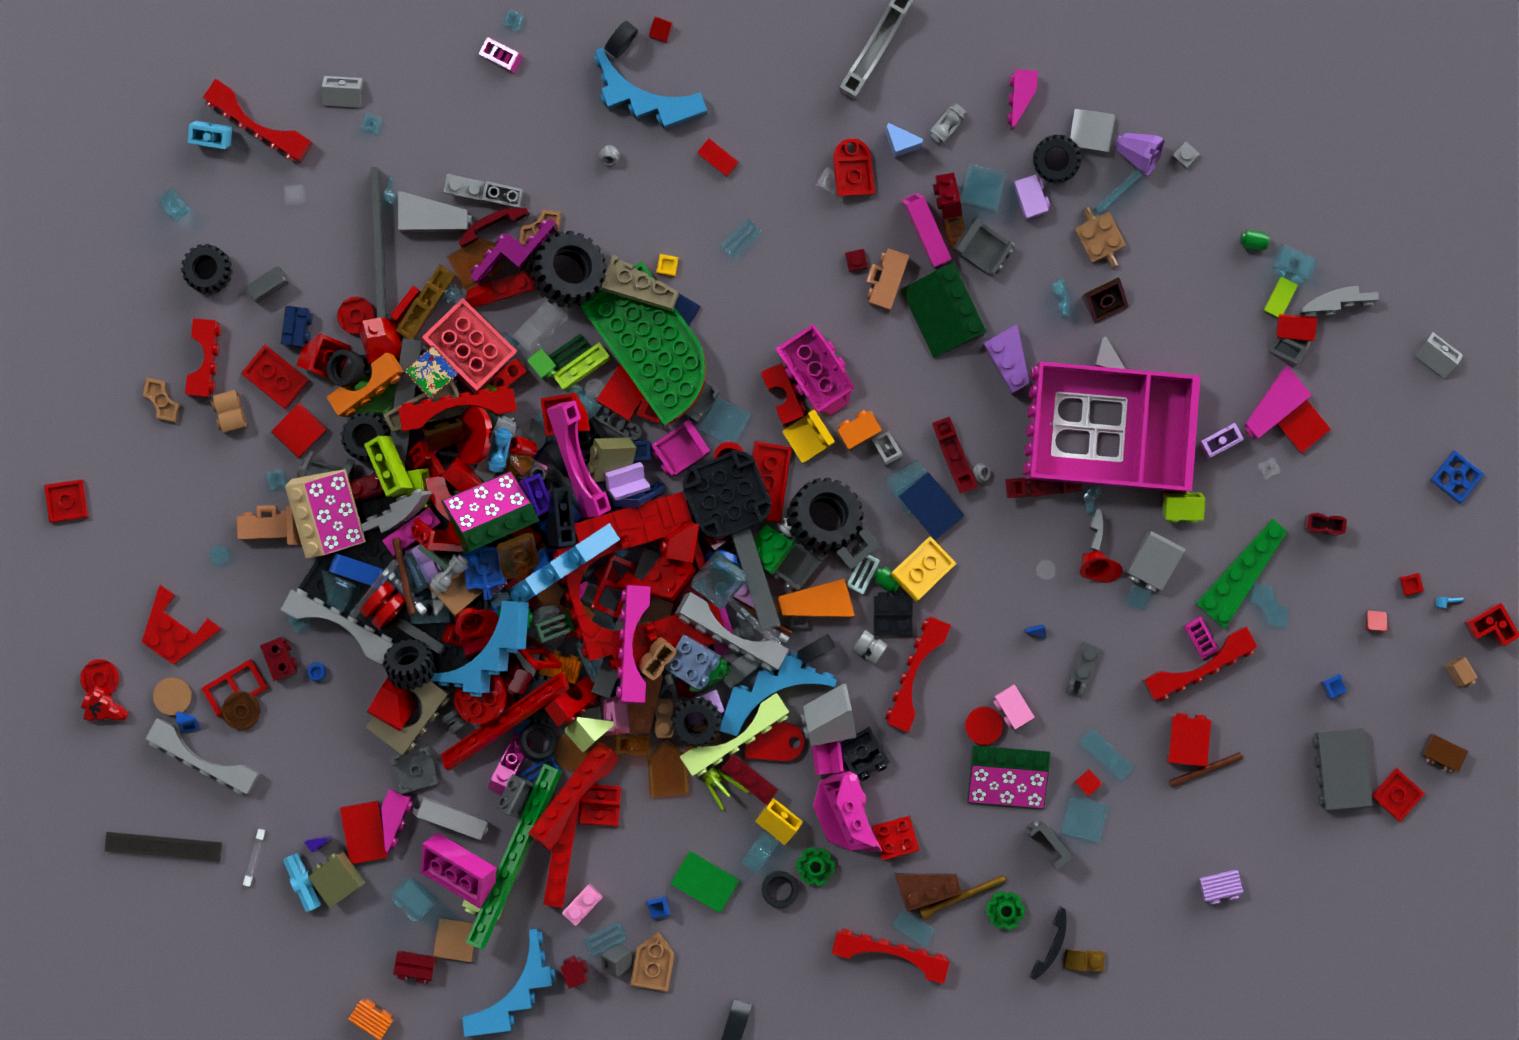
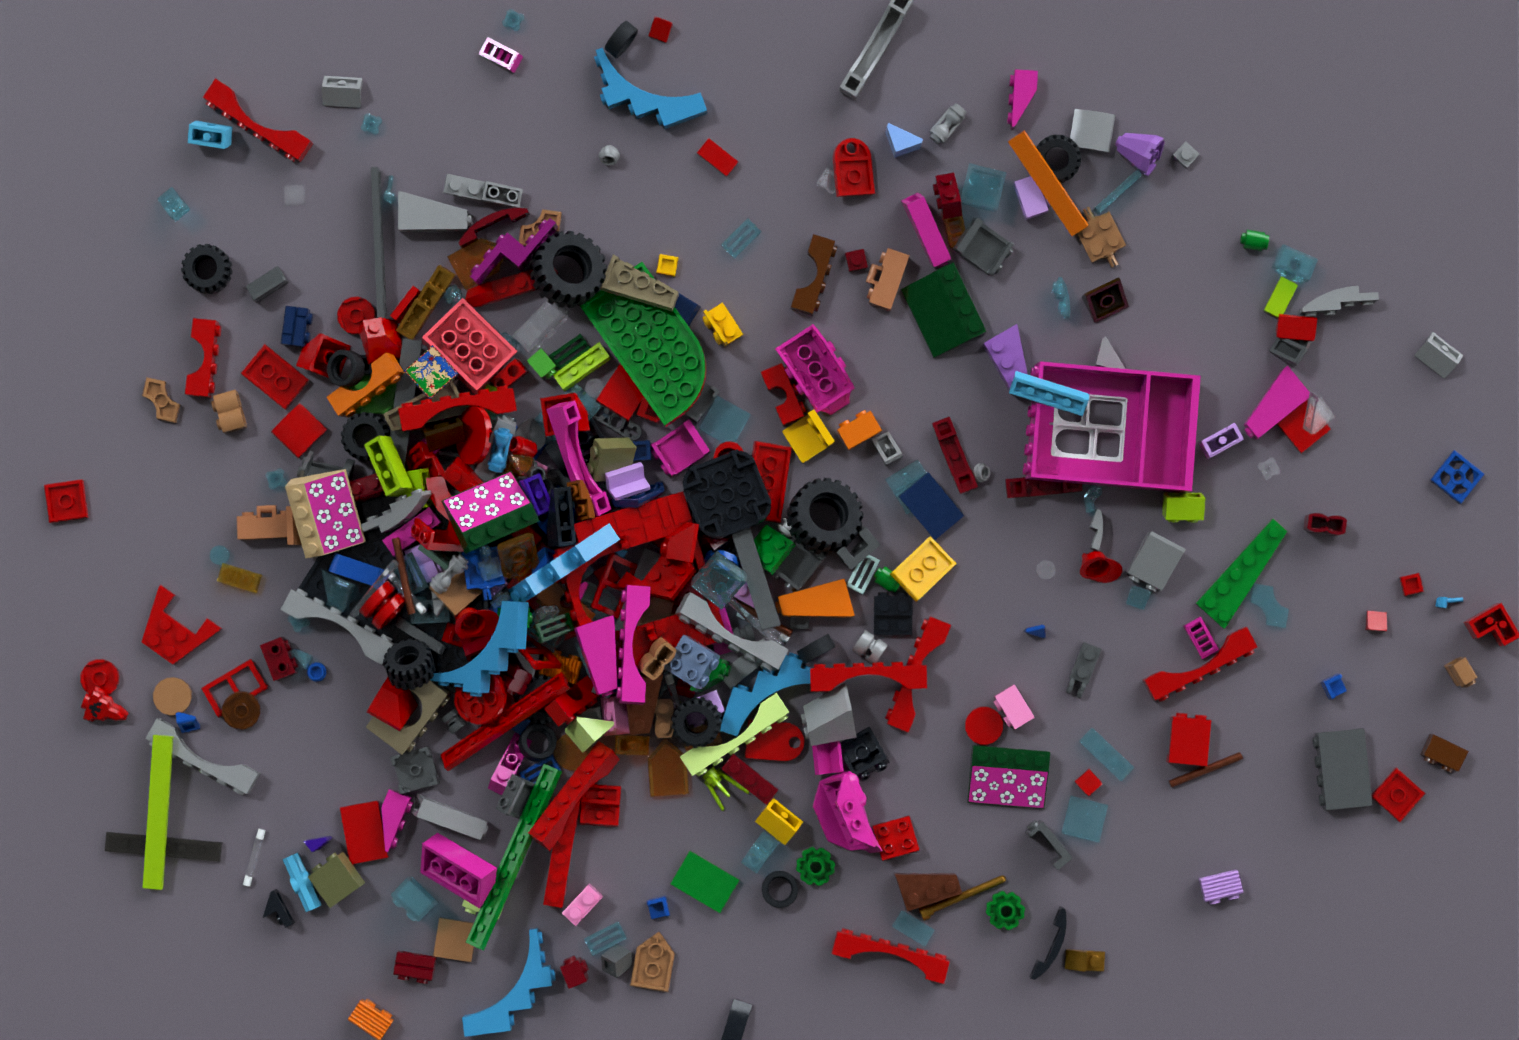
none -> lime tile [143,734,174,890]
none -> clear yellow slope [217,563,262,593]
none -> black slope [263,889,295,928]
none -> clear light blue slope [292,649,313,670]
none -> clear light blue plate [478,545,503,582]
none -> dark orange slope [567,480,595,521]
none -> dark pink slope [574,615,617,697]
none -> yellow bracket [702,302,743,347]
none -> reddish brown arch [791,234,837,316]
none -> red arch [810,661,927,692]
none -> orange tile [1008,130,1088,236]
none -> medium azure slope [1009,371,1089,416]
none -> clear slope [1303,392,1335,434]

